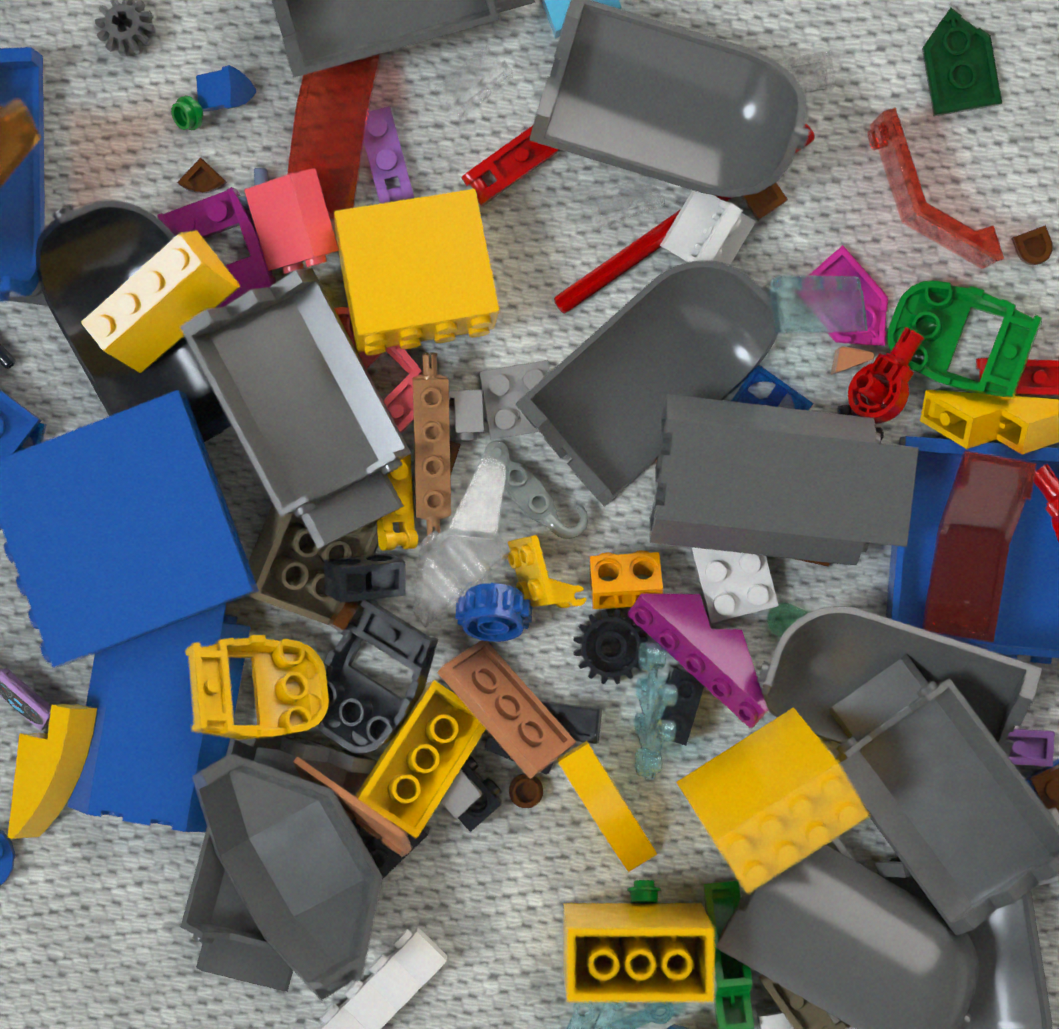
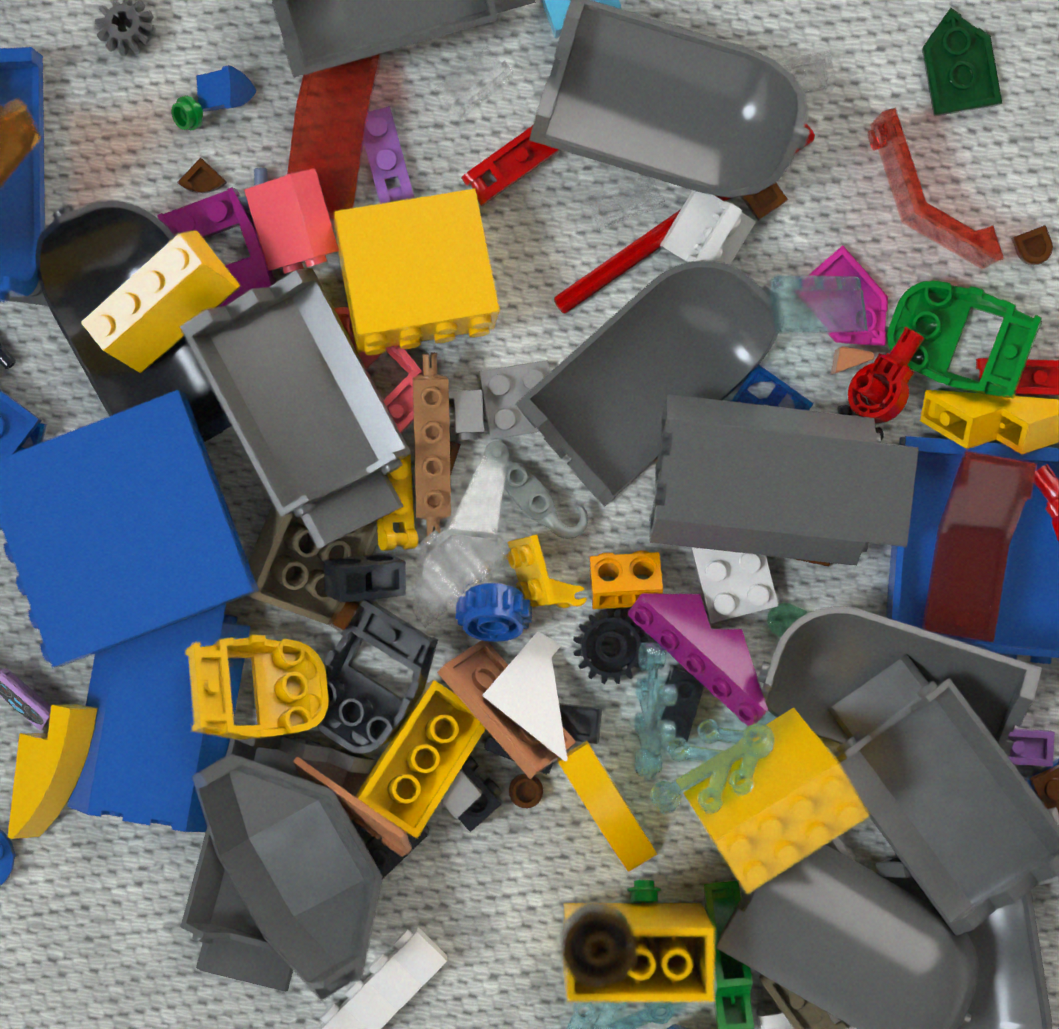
none -> white sticker [483,631,567,761]
none -> dark brown brick [561,903,637,987]
none -> clear light blue plant [650,719,775,813]

